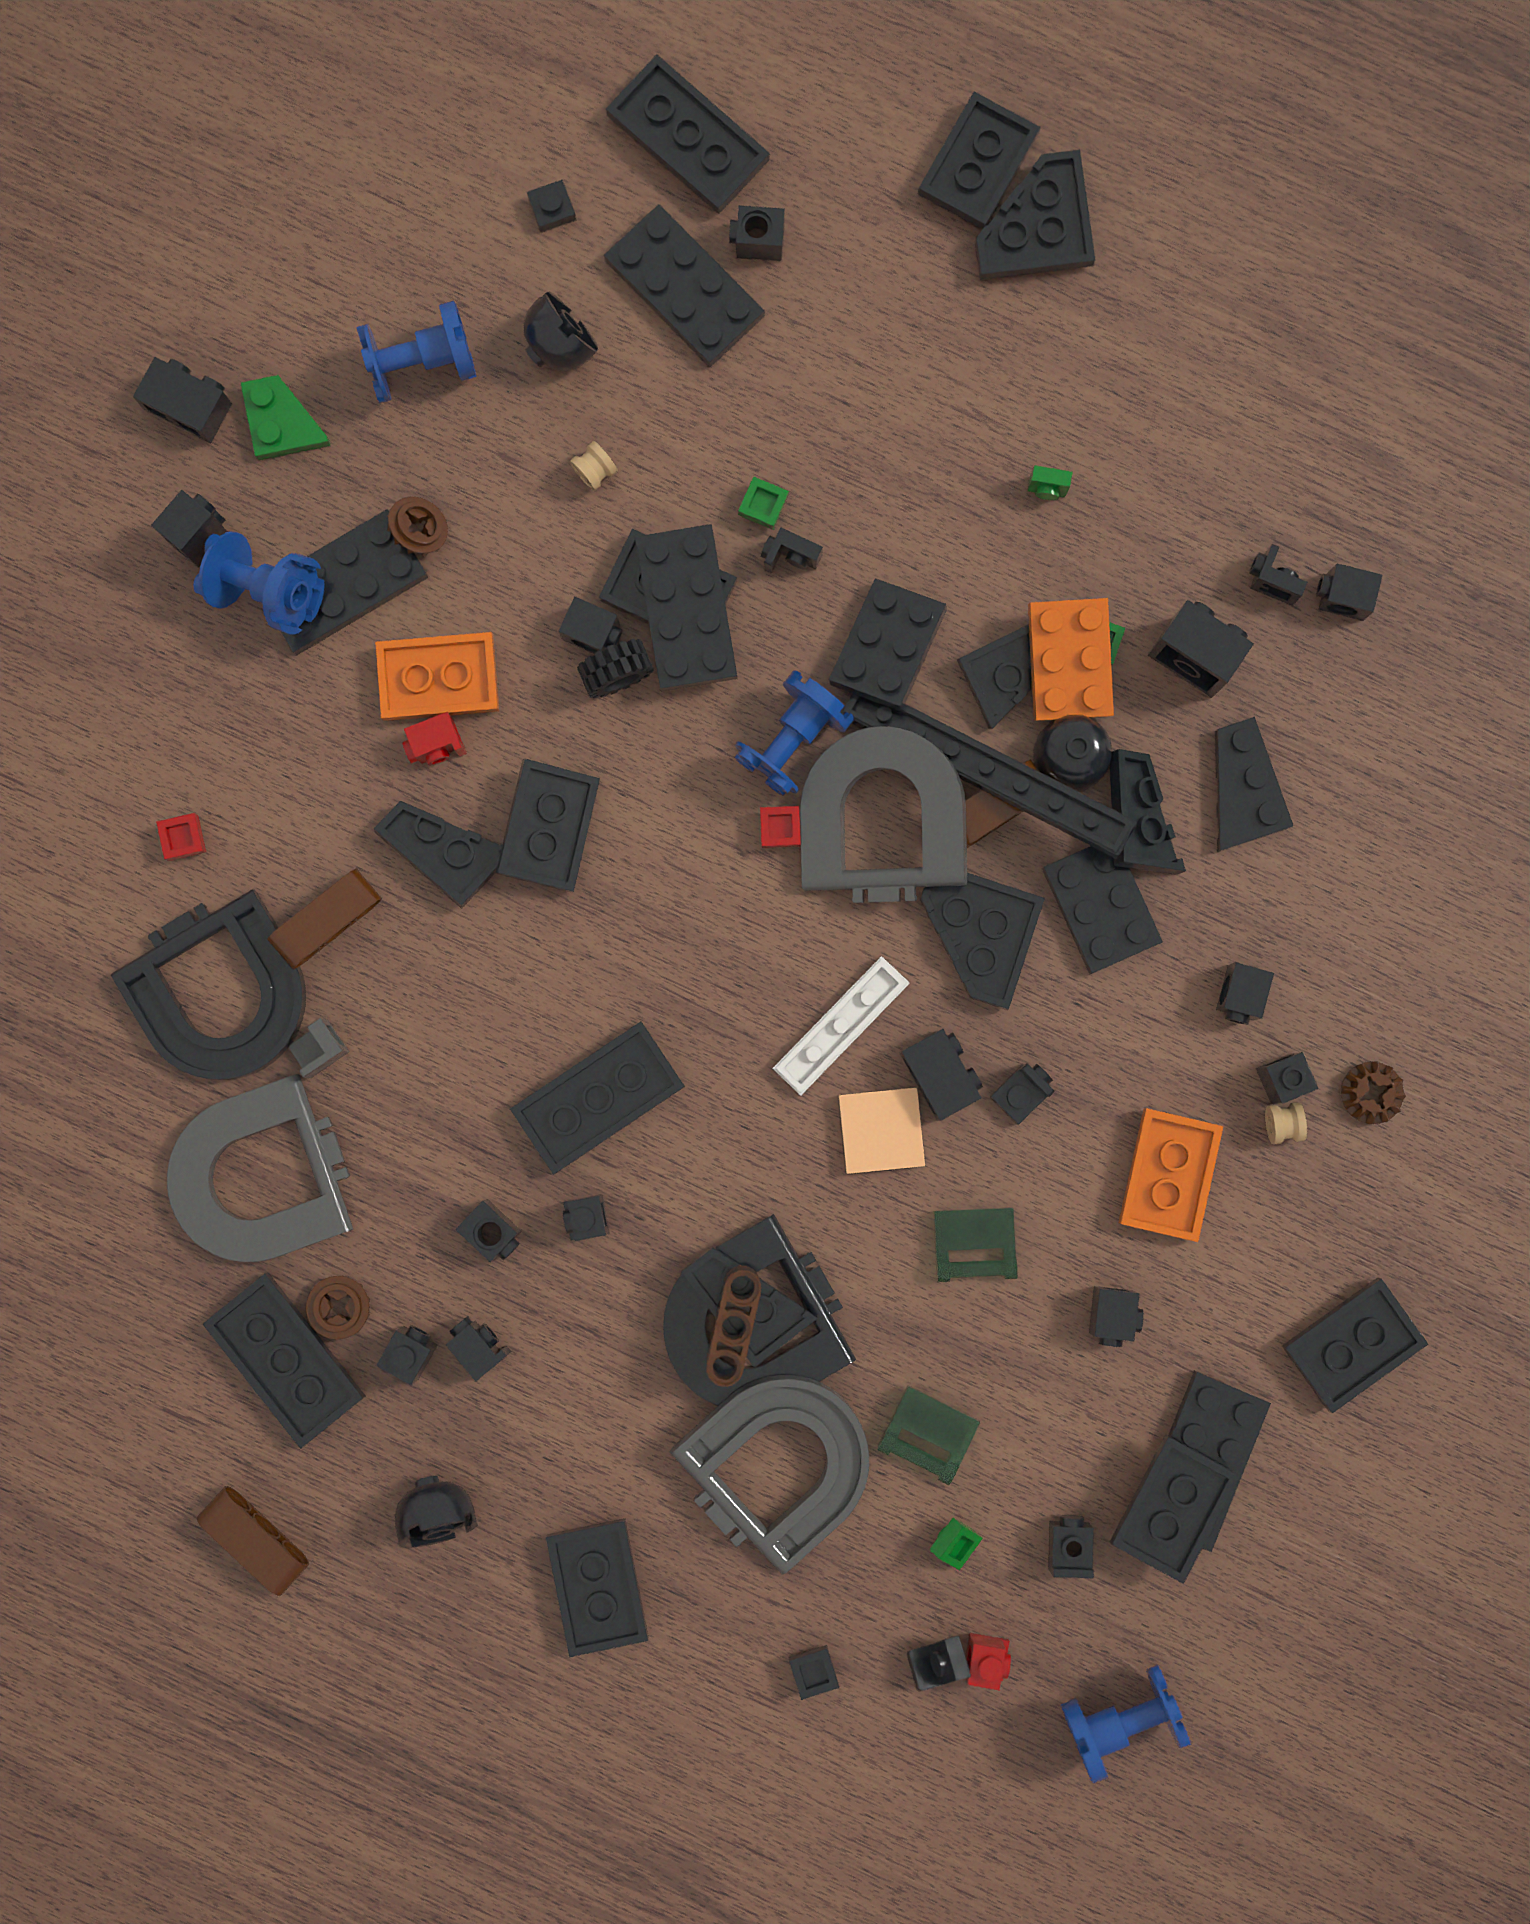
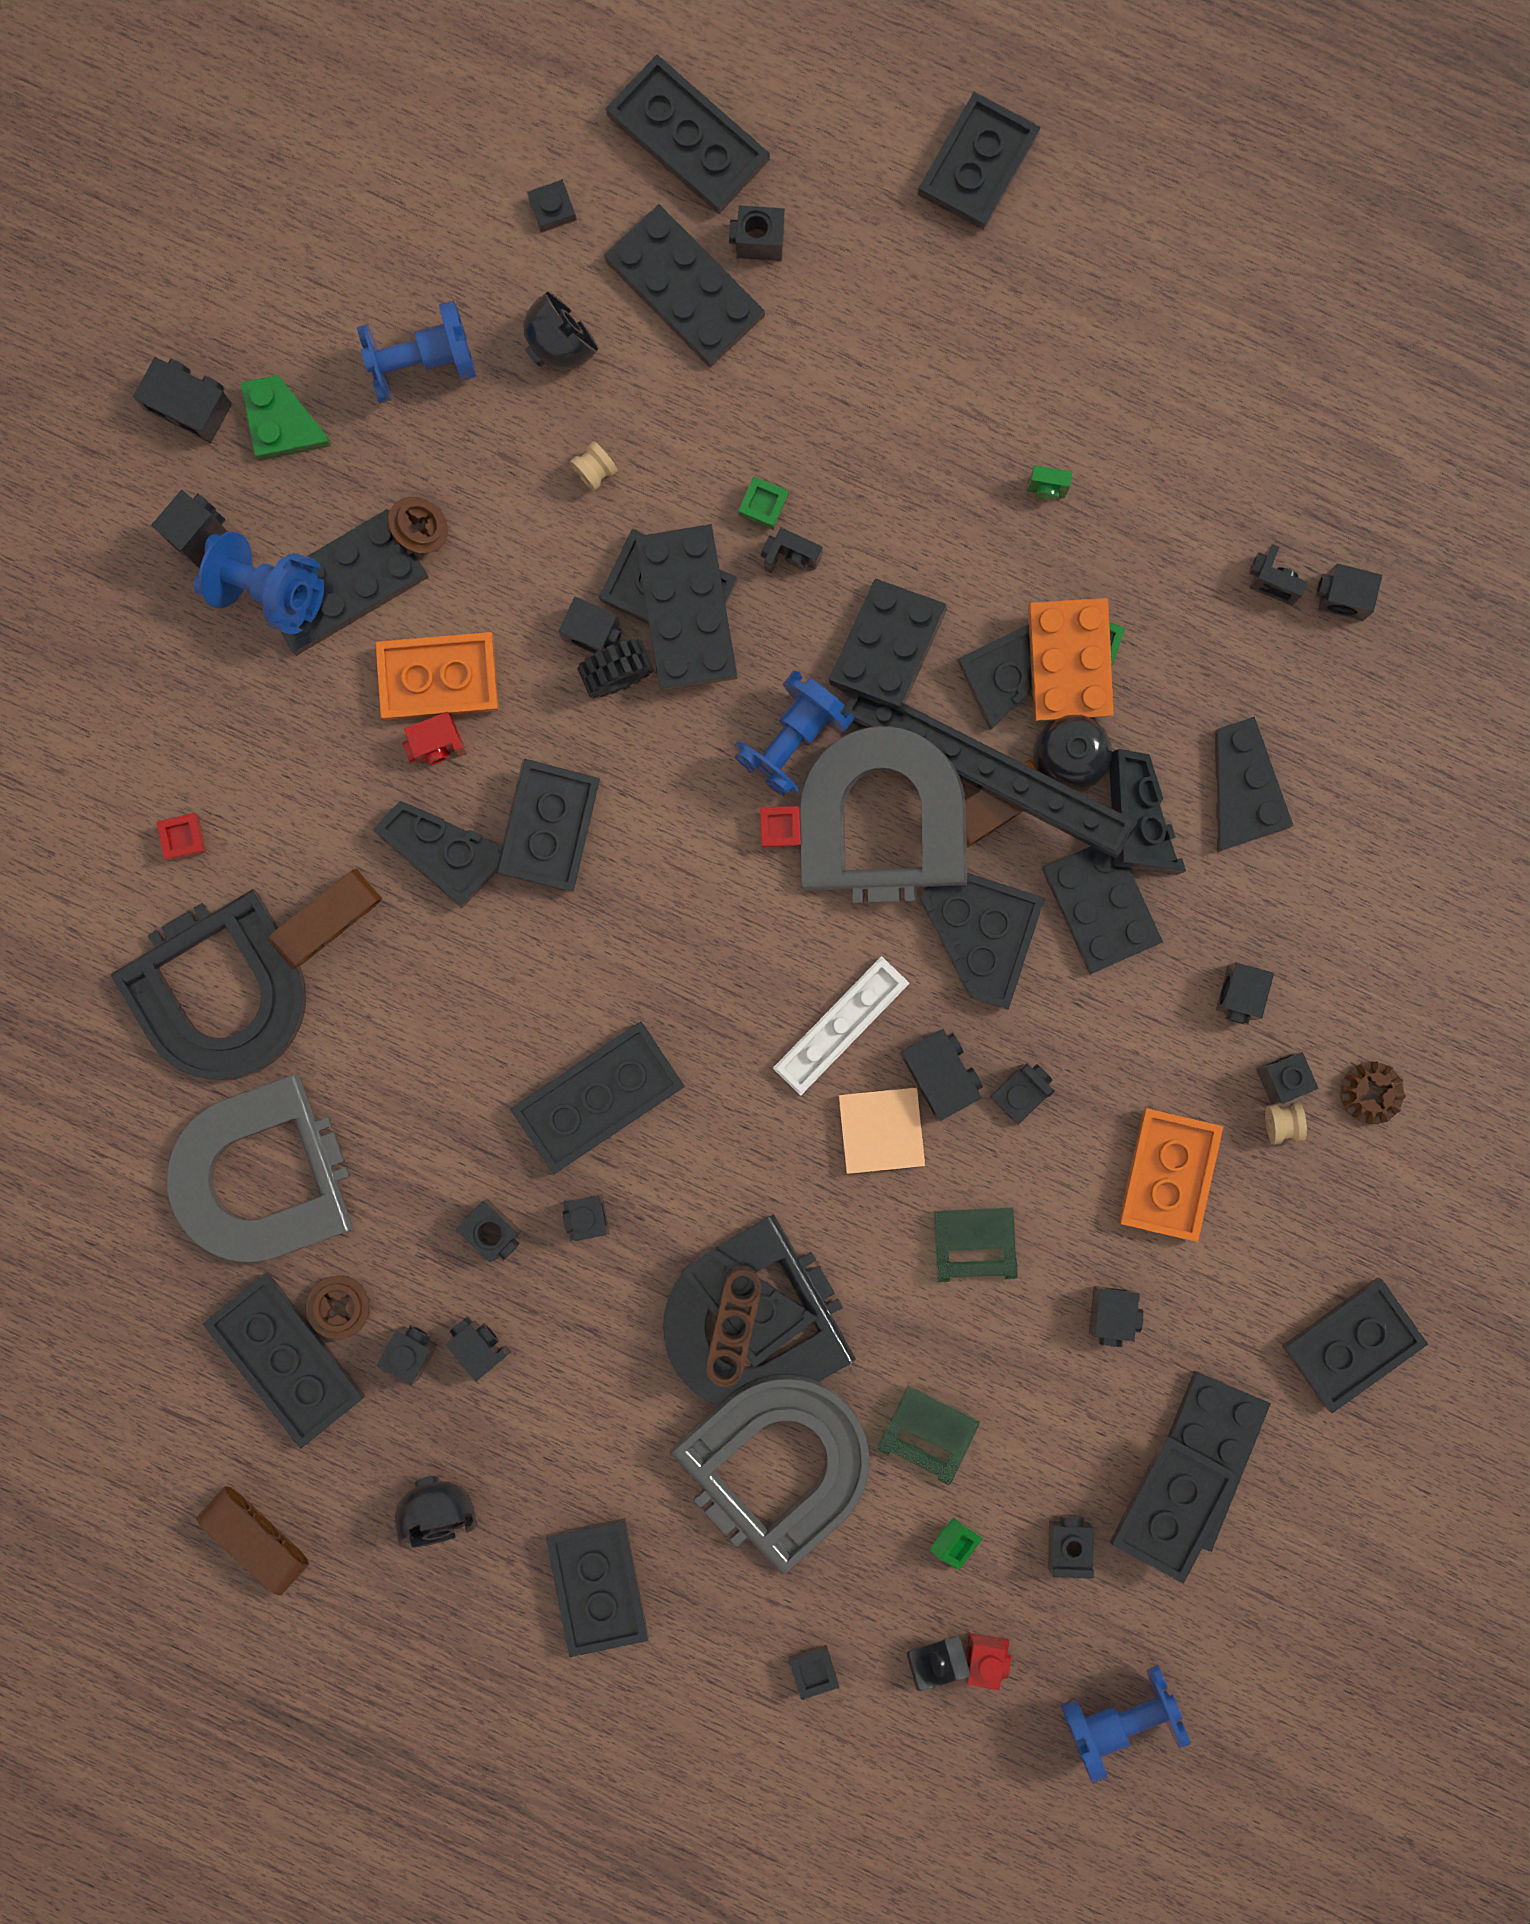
dark grey panel [289,1018,350,1078] -> none
black plate [975,150,1095,280] -> none
black brick [1147,600,1254,698] -> none

